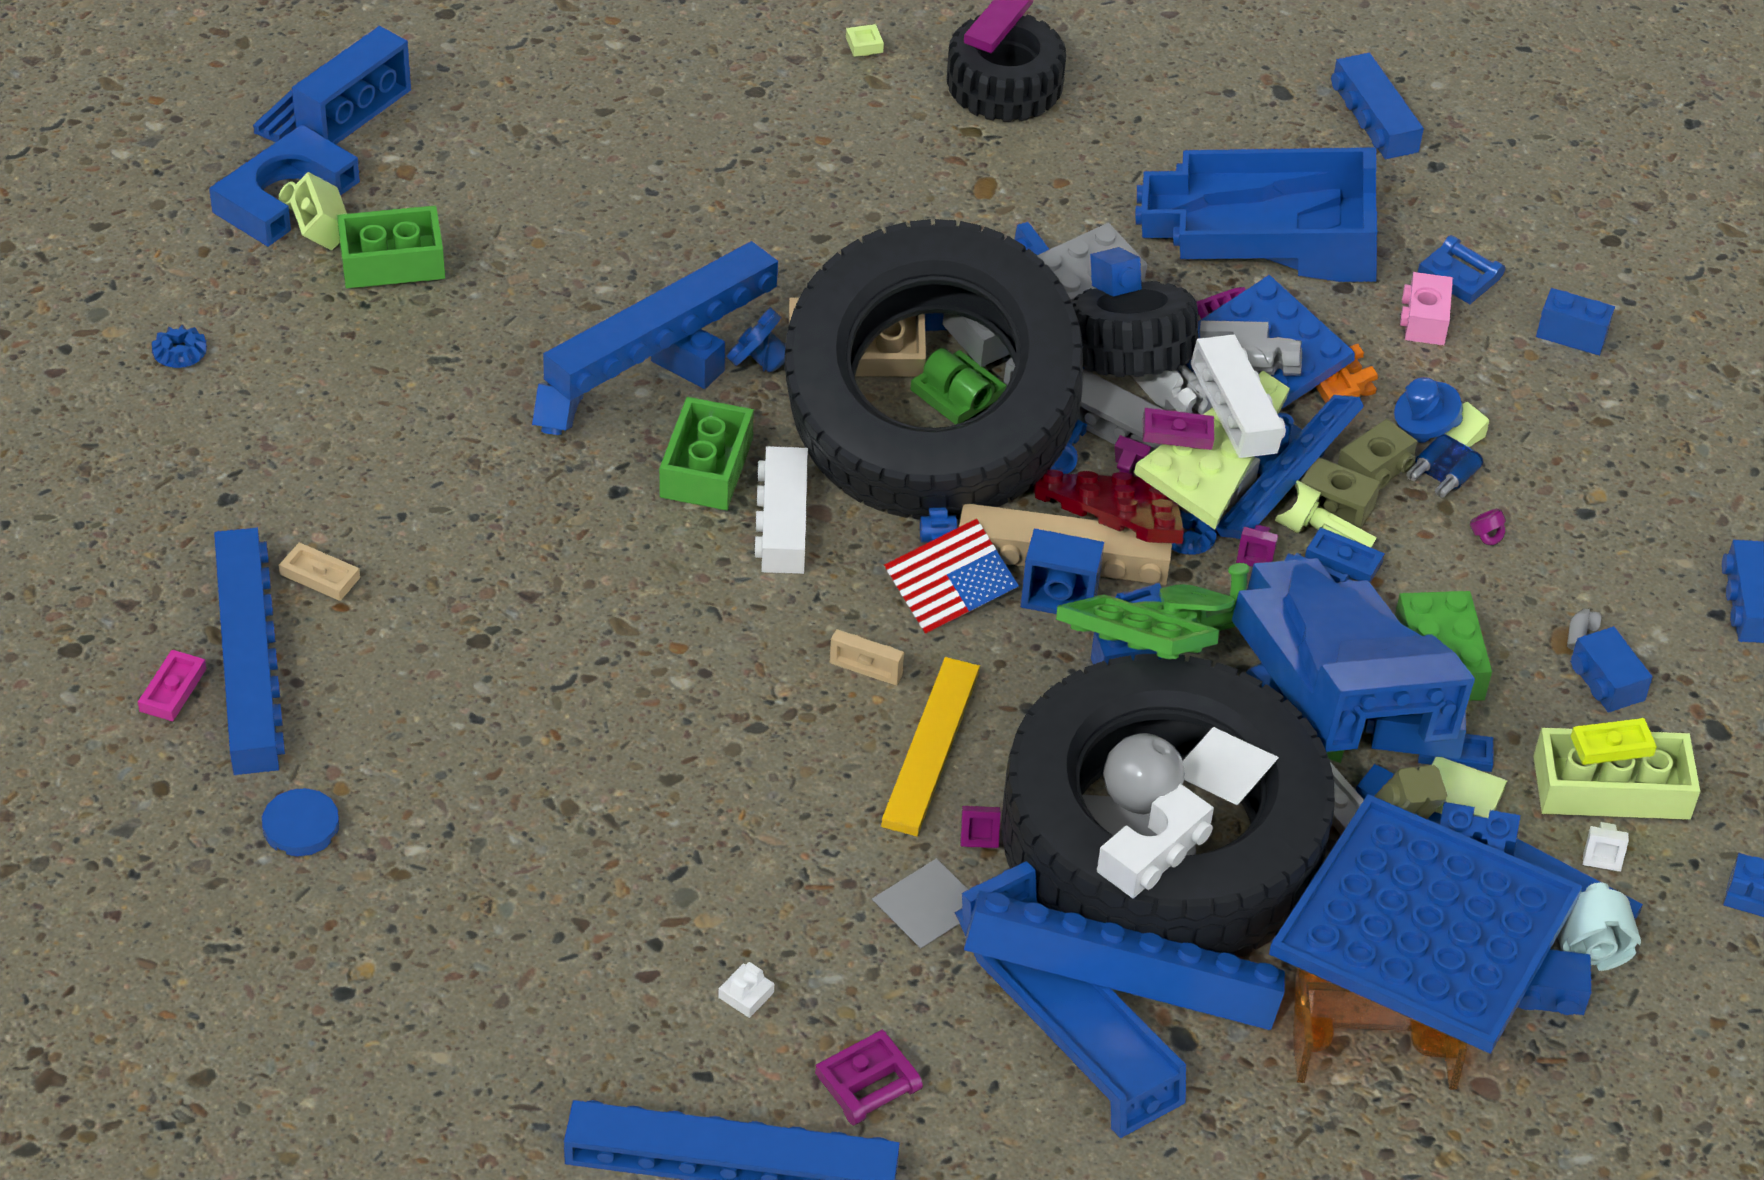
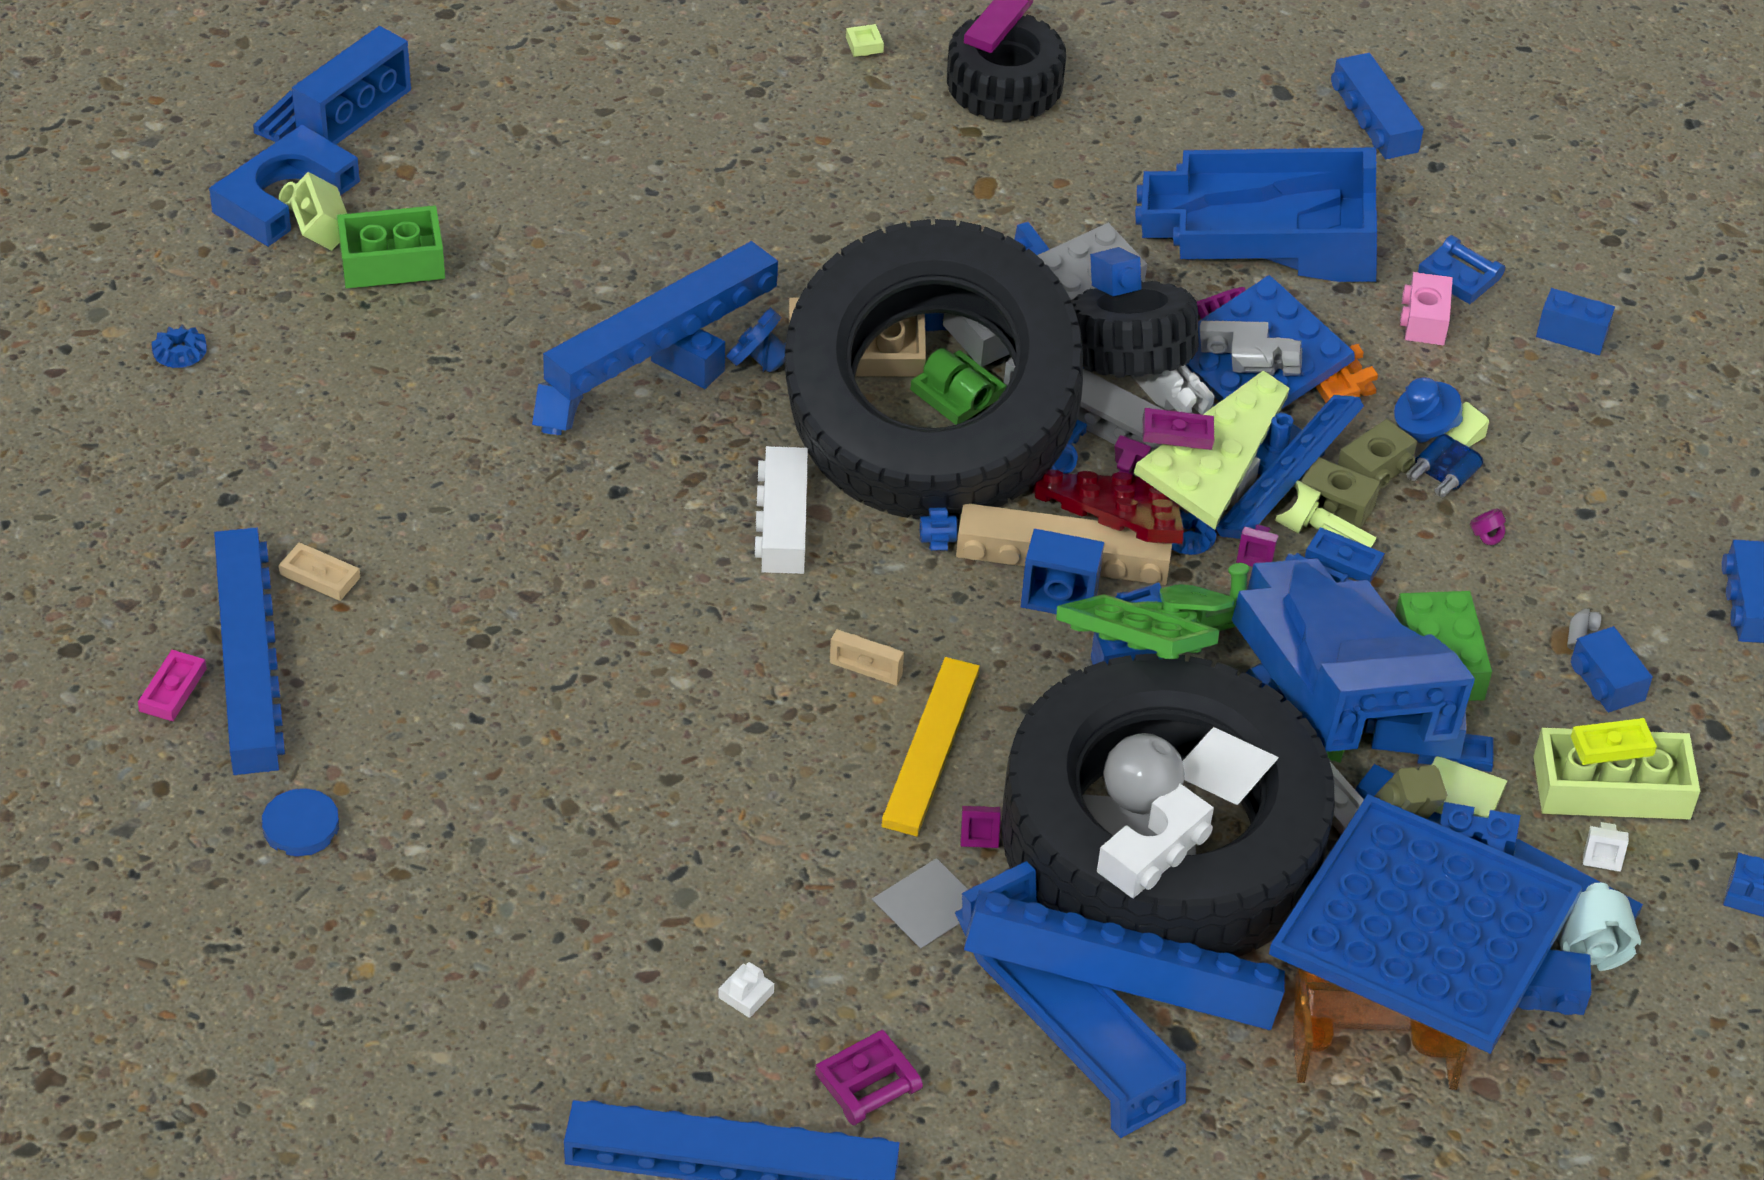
bright green brick [659,397,754,510] -> none
sticker [884,518,1019,634] -> none
white brick [1191,334,1286,458] -> none

